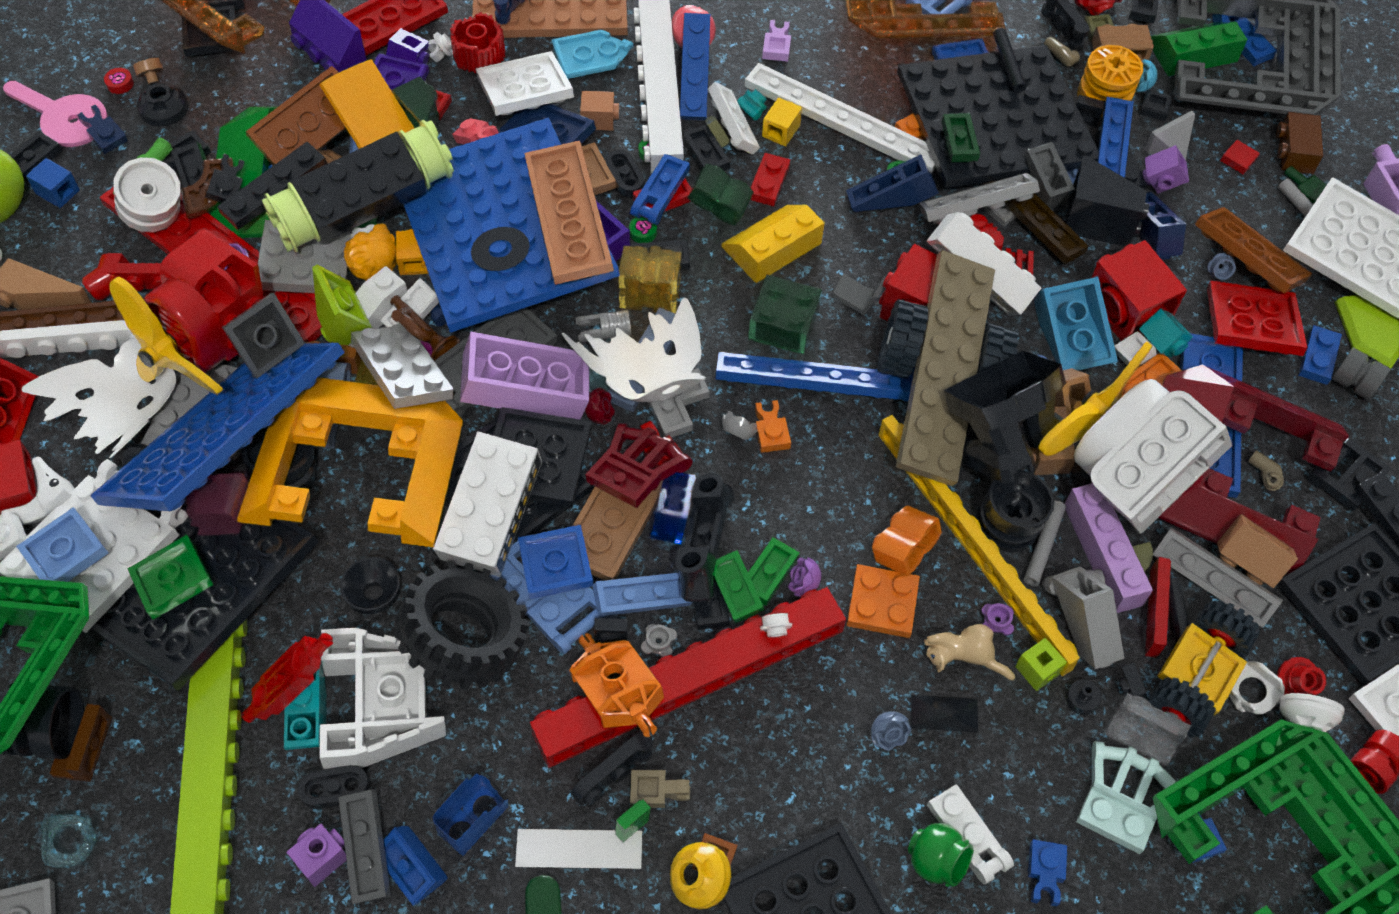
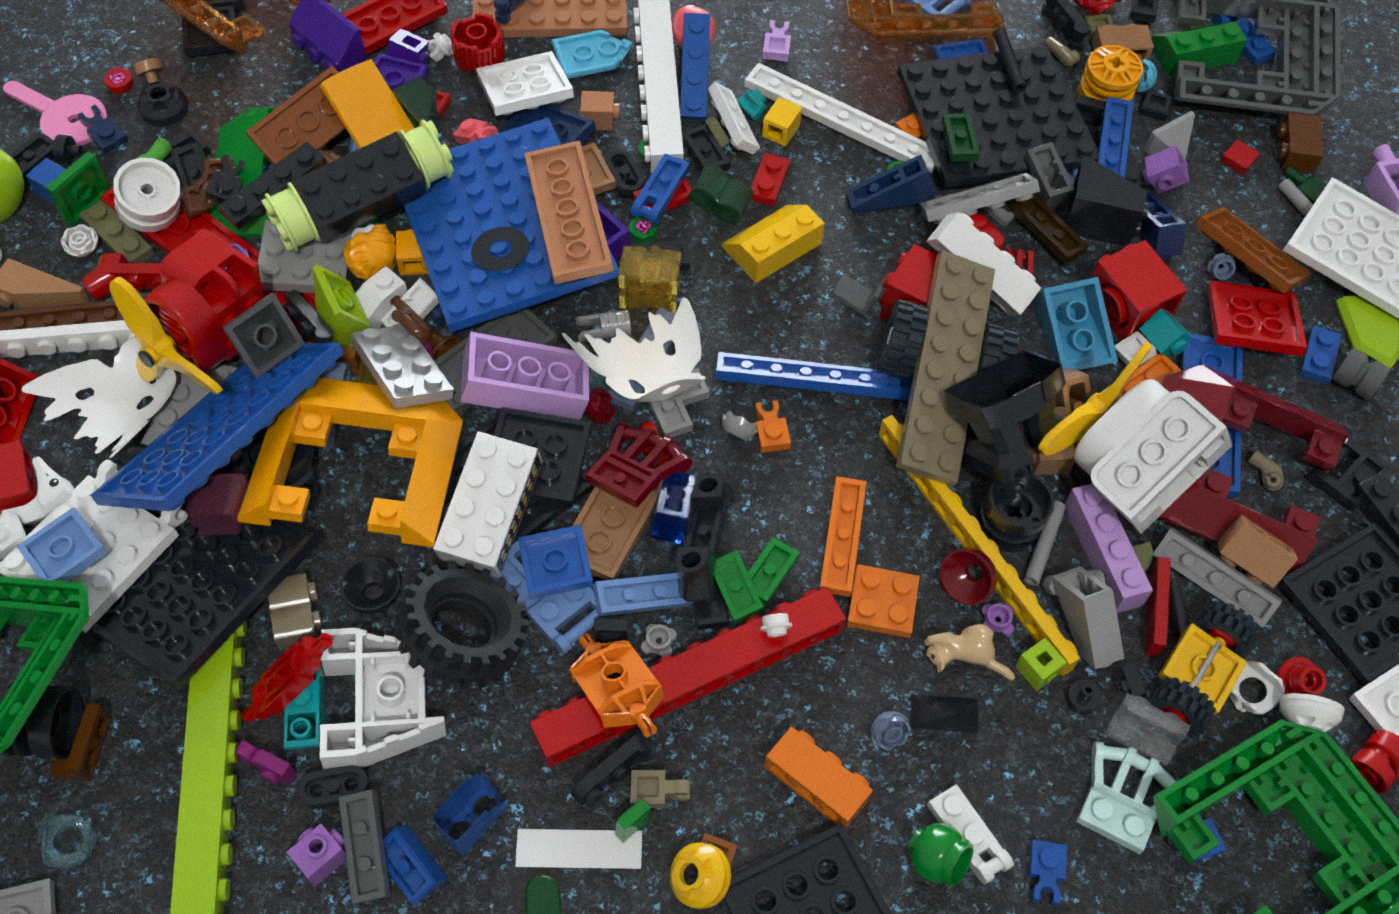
green plate [127,535,214,620] -> none
clear green brick [748,274,822,355] -> none
medium lavender plate [788,557,821,597] -> none
orange brick [872,505,942,576] -> none
none -> green tile [46,151,111,227]
none -> black tile [52,134,83,163]
none -> white plate [61,224,98,258]
none -> olive plate [79,200,155,263]
none -> magenta plate [235,740,297,787]
none -> dark tan brick [268,573,323,649]
none -> black plate [284,290,334,343]
none -> orange brick [764,726,873,830]
none -> orange plate [819,476,867,597]
none -> dark red piece [940,547,997,606]

